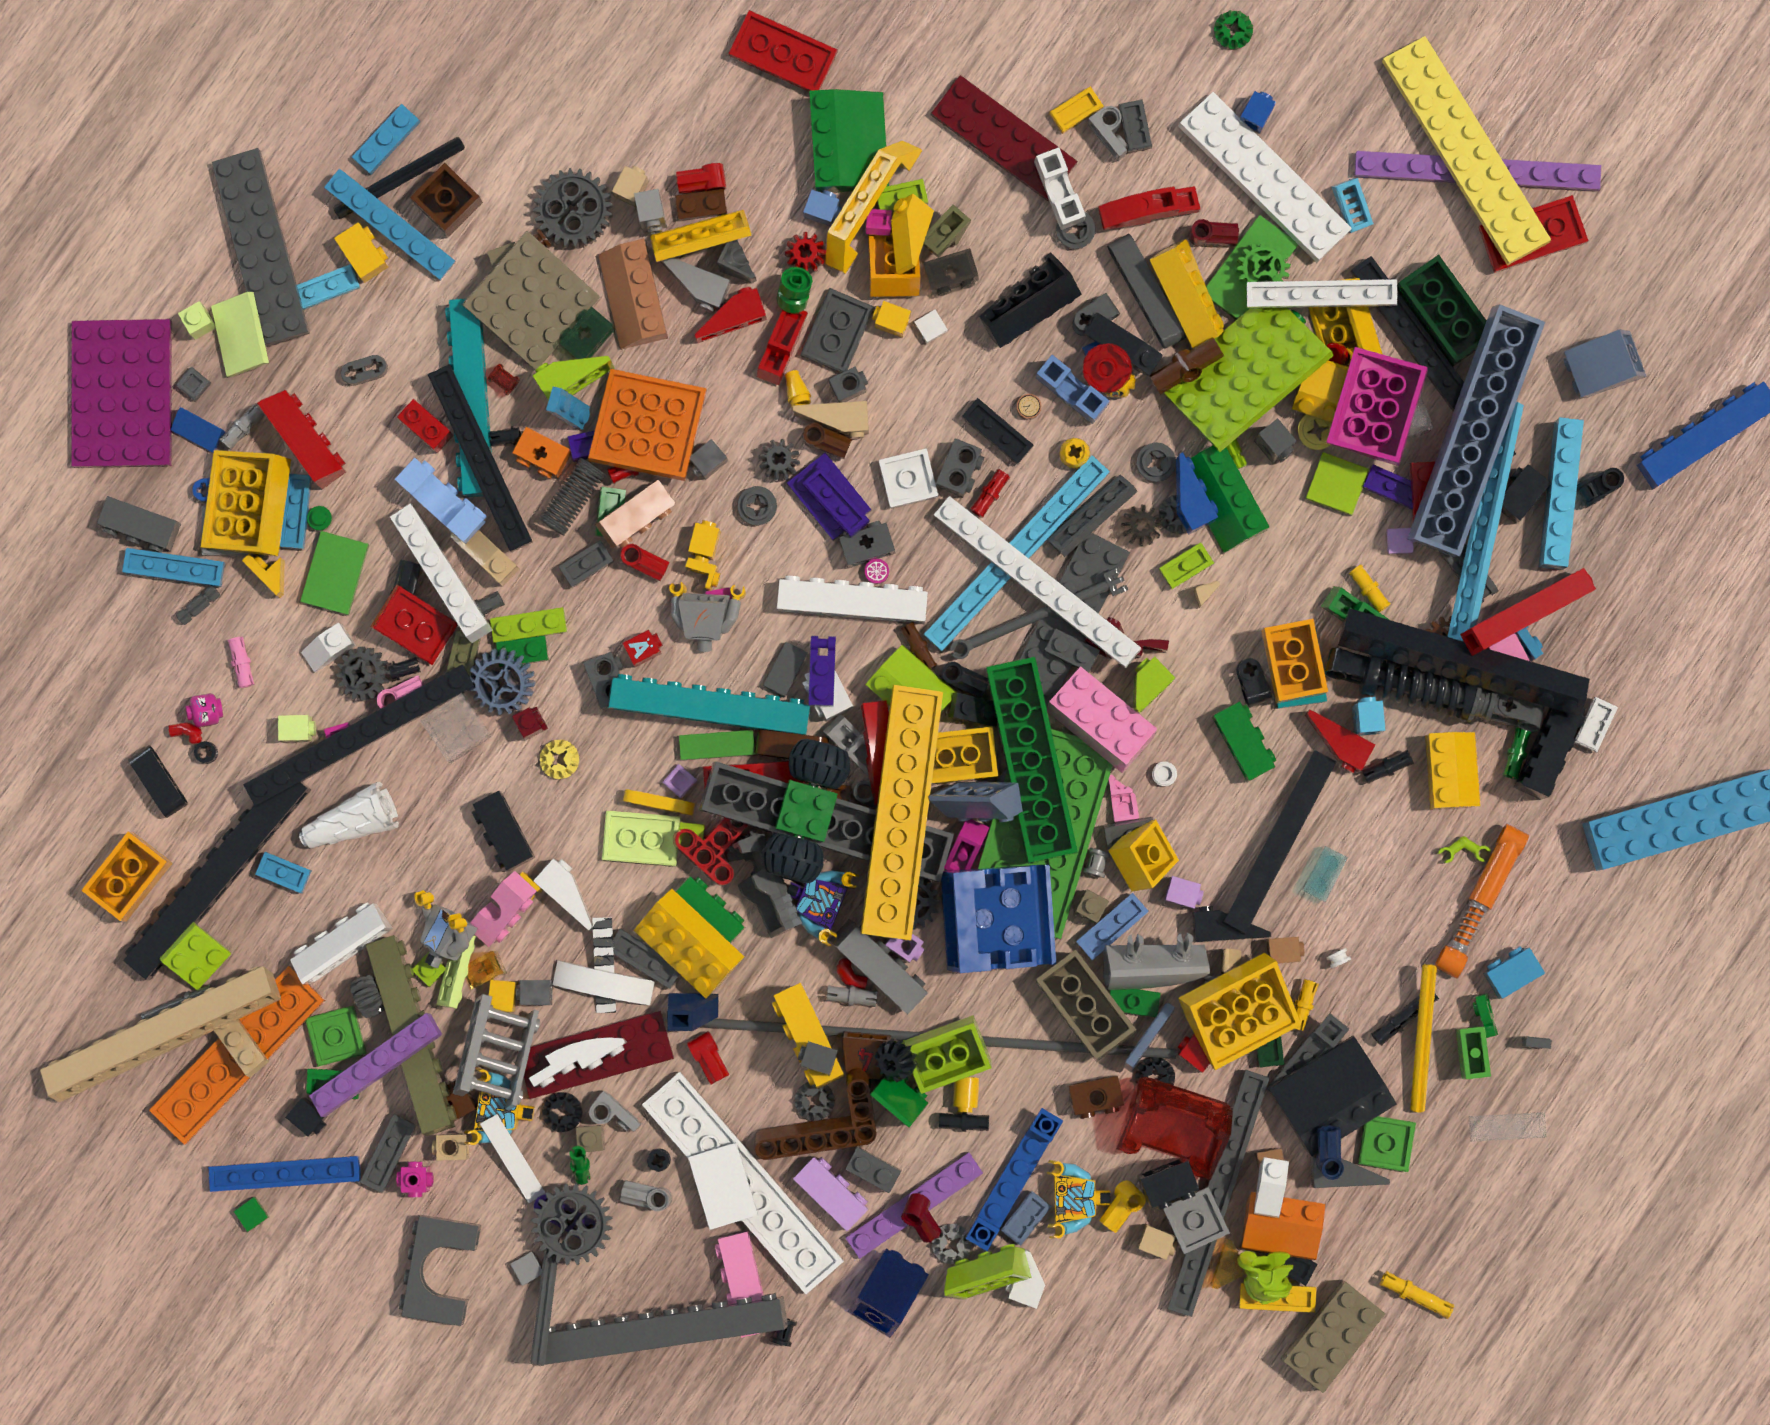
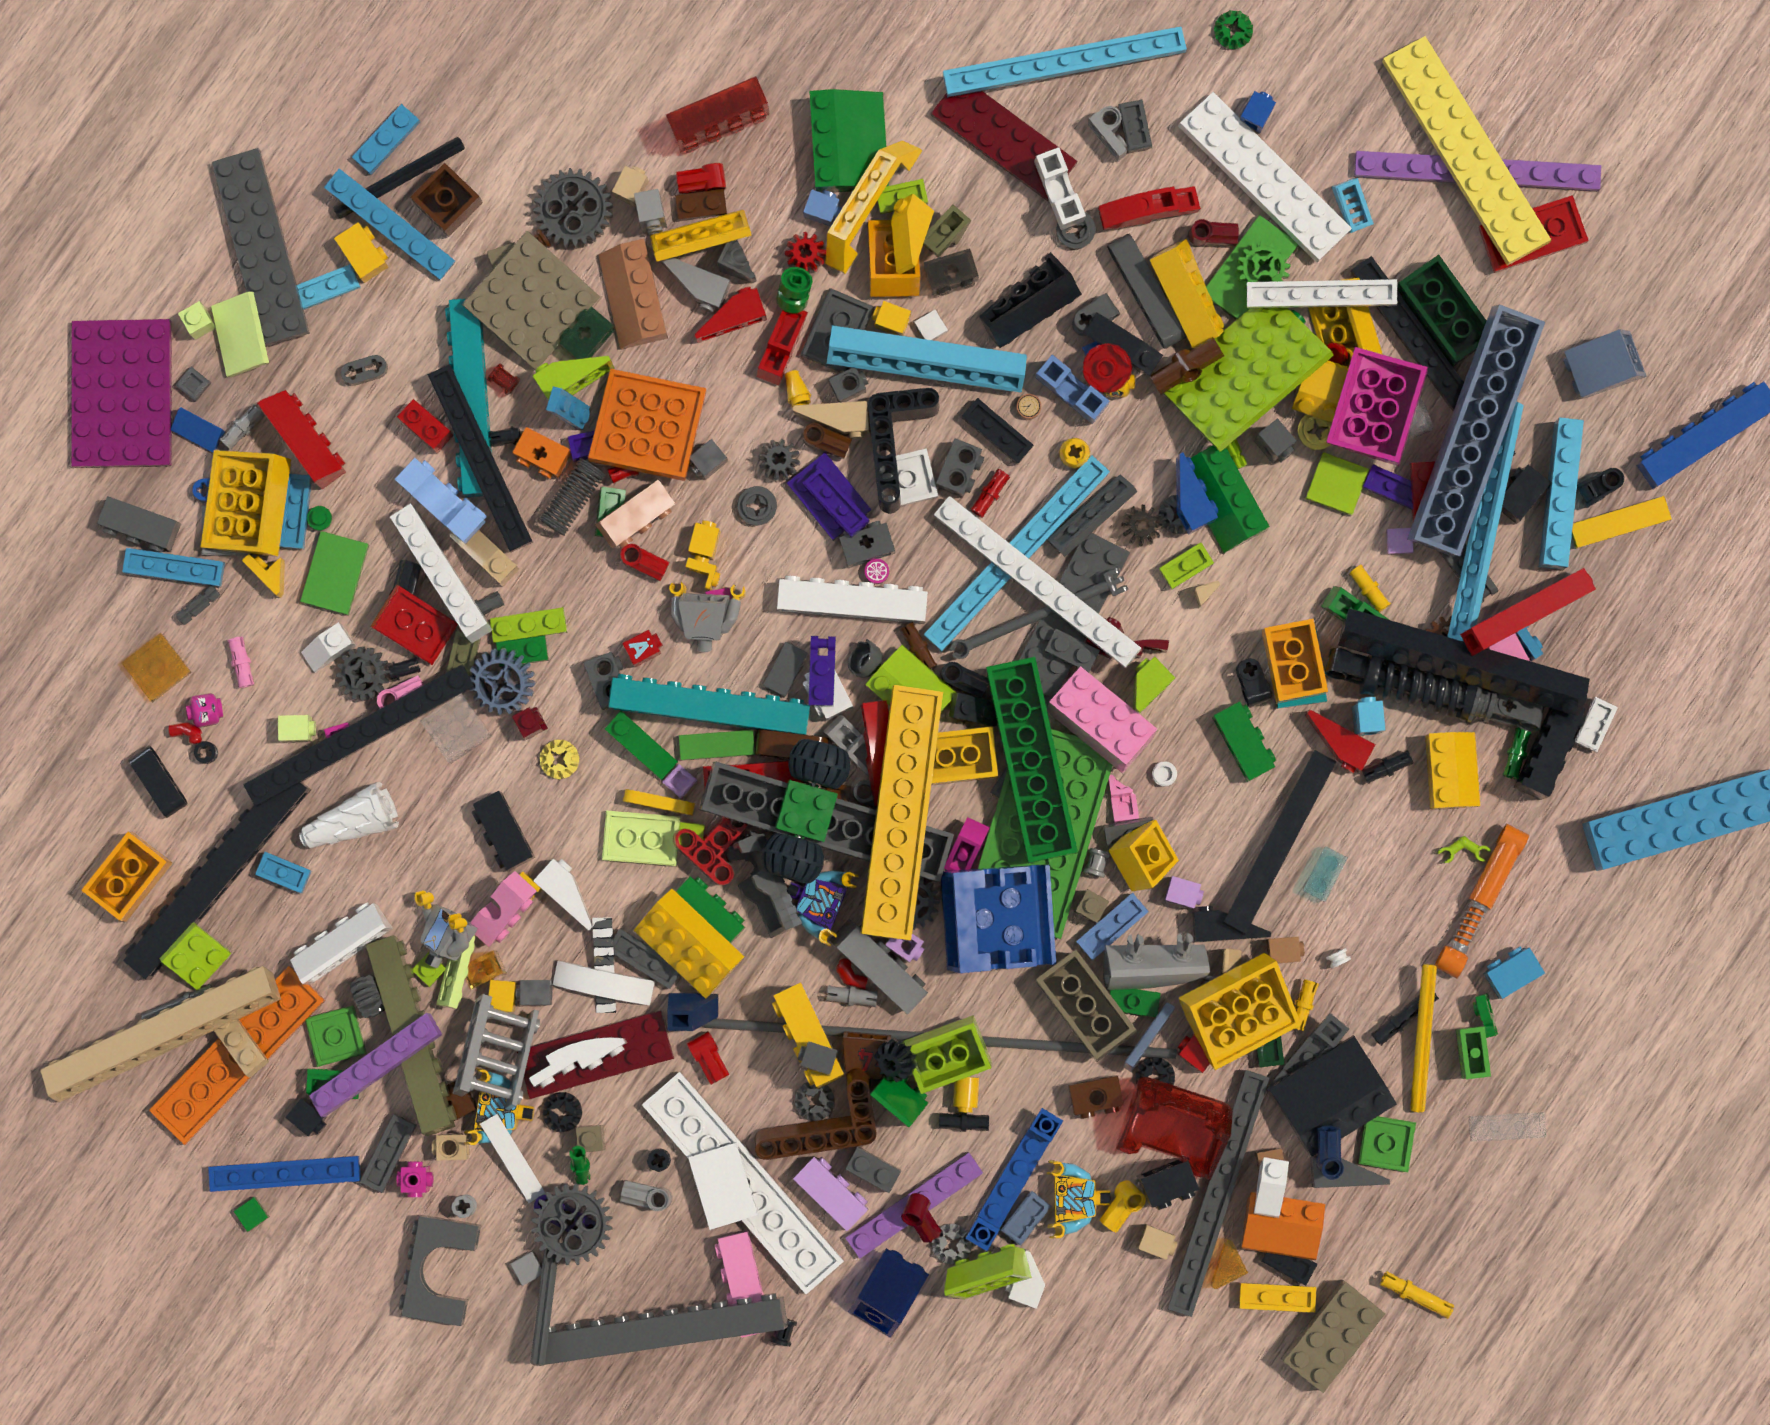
dark grey plate [559,540,614,588] -> none
light grey plate [589,1090,642,1132] -> none
red plate [729,10,838,92] -> none
dark pink plate [866,209,892,236] -> none
sand blue slope [929,782,1023,822] -> none
yellow tile [1049,86,1104,134] -> none
dark grey gear [1136,442,1176,482] -> none
light grey plate [1163,1187,1230,1254] -> none
lime helmet [1237,1251,1293,1304] -> none
dark grey tile [1522,1036,1552,1049] -> none
none -> clear yellow plate [122,633,192,702]
none -> light grey bush [452,1194,477,1218]
none -> green slope [605,711,678,780]
none -> clear red brick [666,76,770,153]
none -> medium azure brick [826,325,1027,392]
none -> dark grey hair [848,639,882,678]
none -> black beam [868,388,940,514]
none -> medium azure plate [943,27,1187,97]
none -> yellow tile [1572,496,1672,549]

